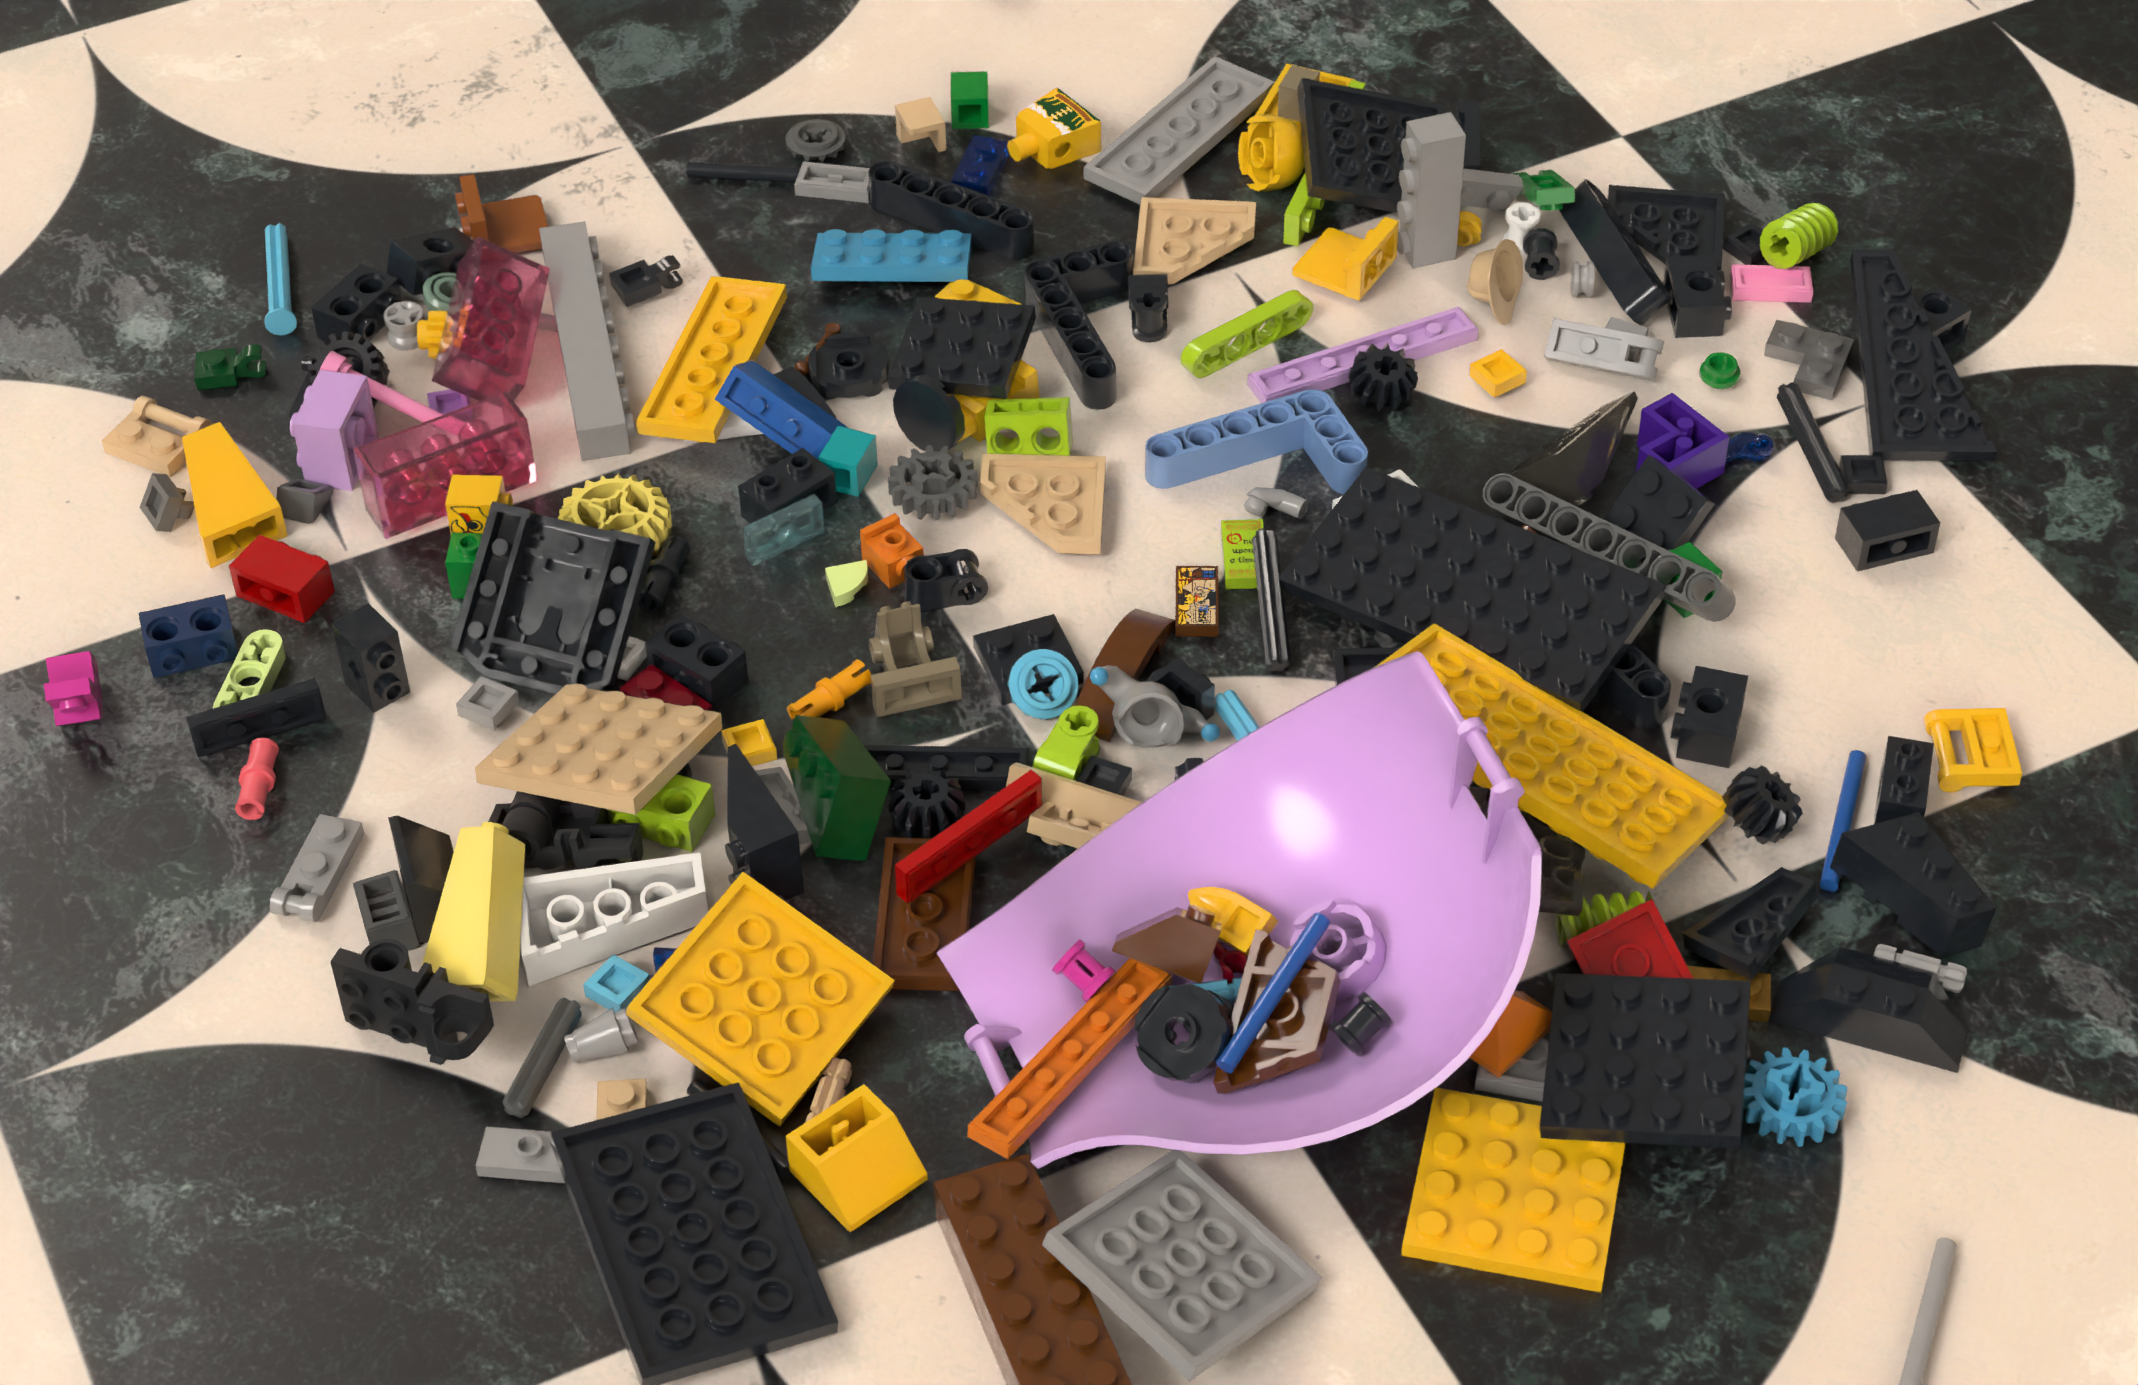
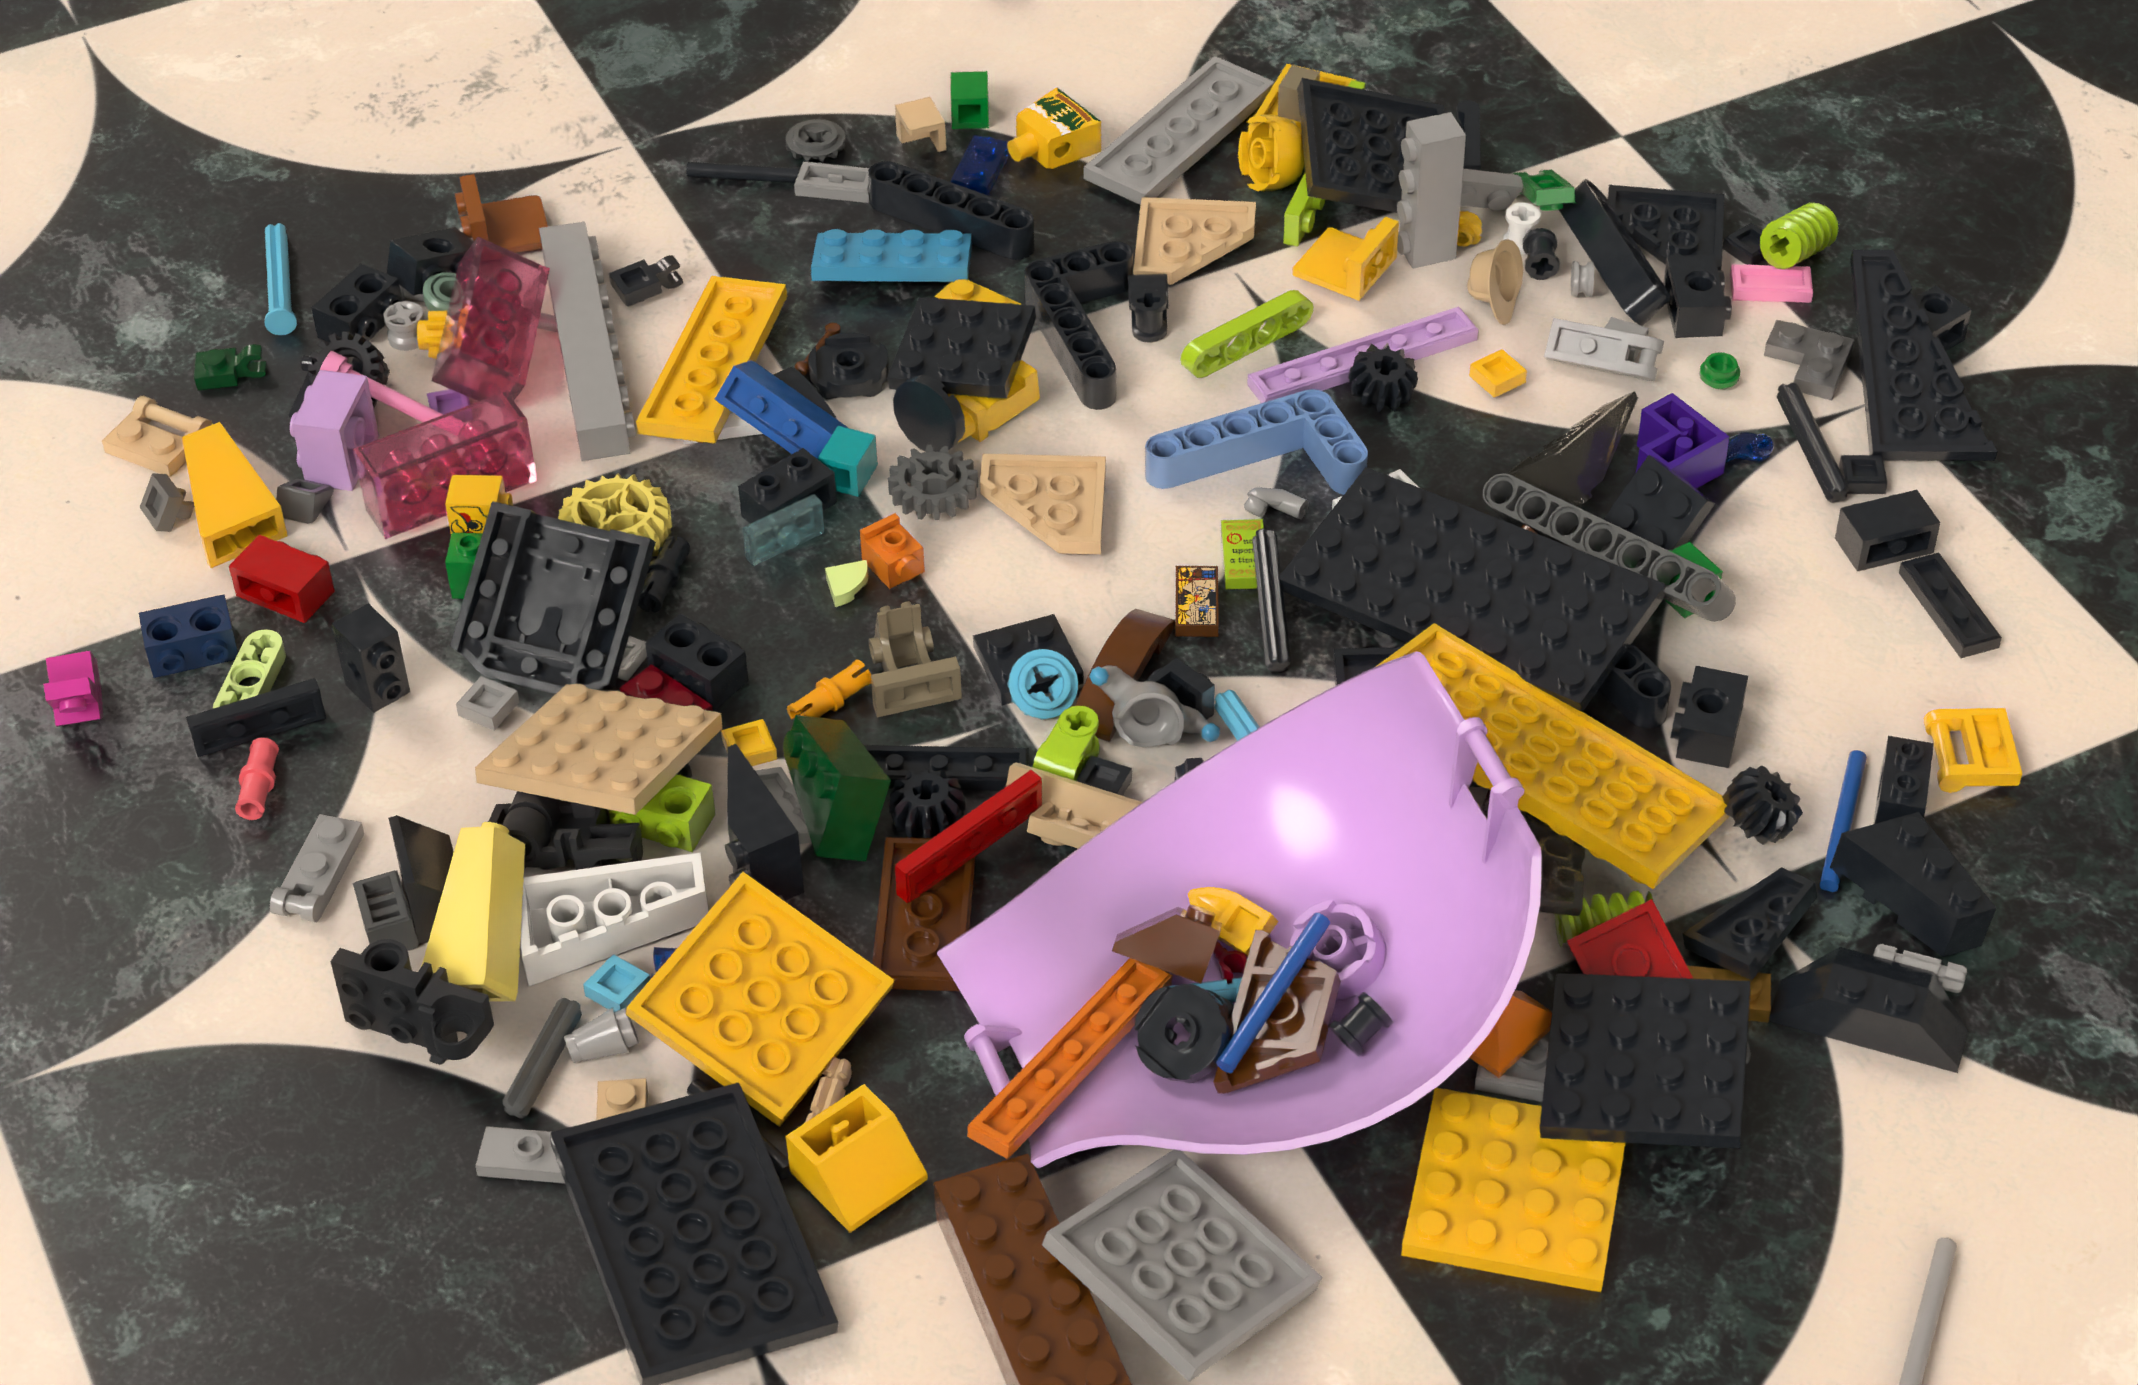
black piece [904,549,989,612] -> none
lime brick [984,397,1073,456] -> none
dark pink bush [1052,939,1115,1002] -> none
dark azure gear [1743,1048,1847,1146] -> none
none -> black tile [1899,552,2002,659]

